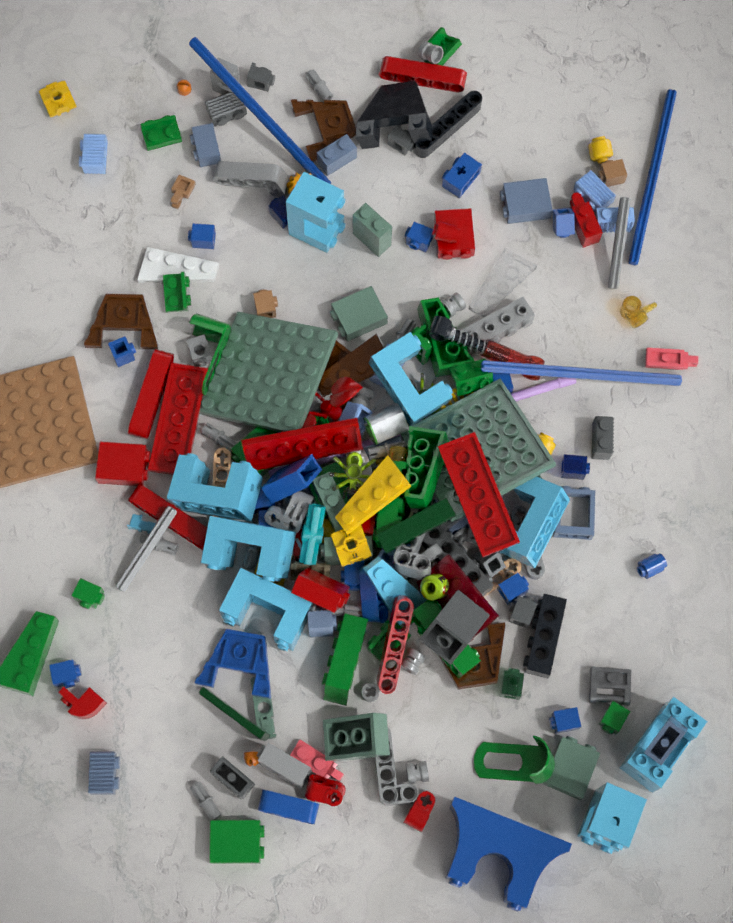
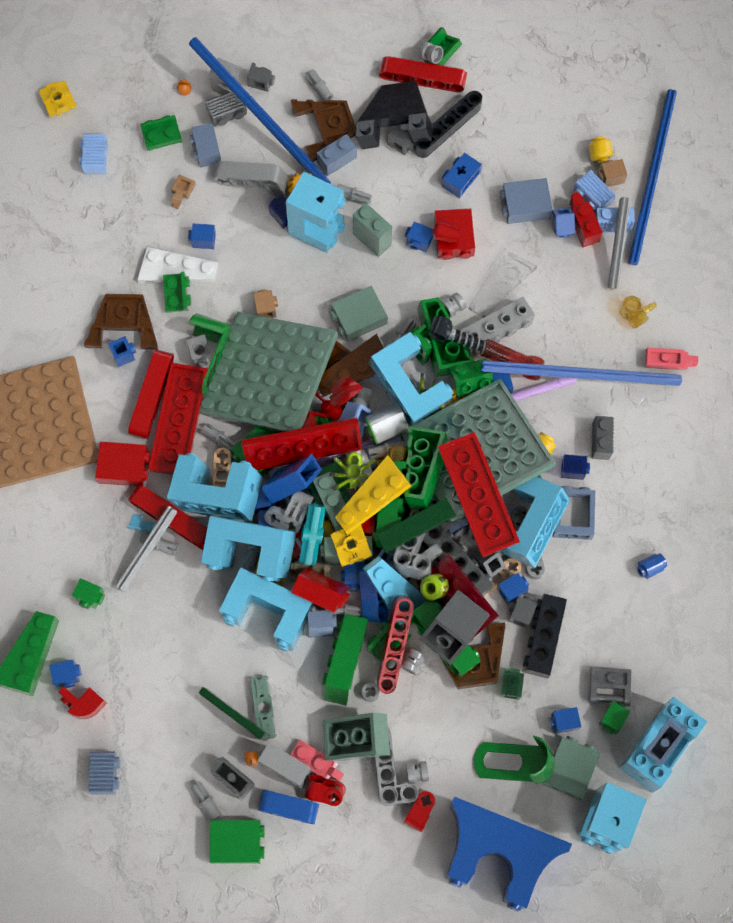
blue wing [195,629,271,699] -> none
none -> light grey axle [337,184,372,204]

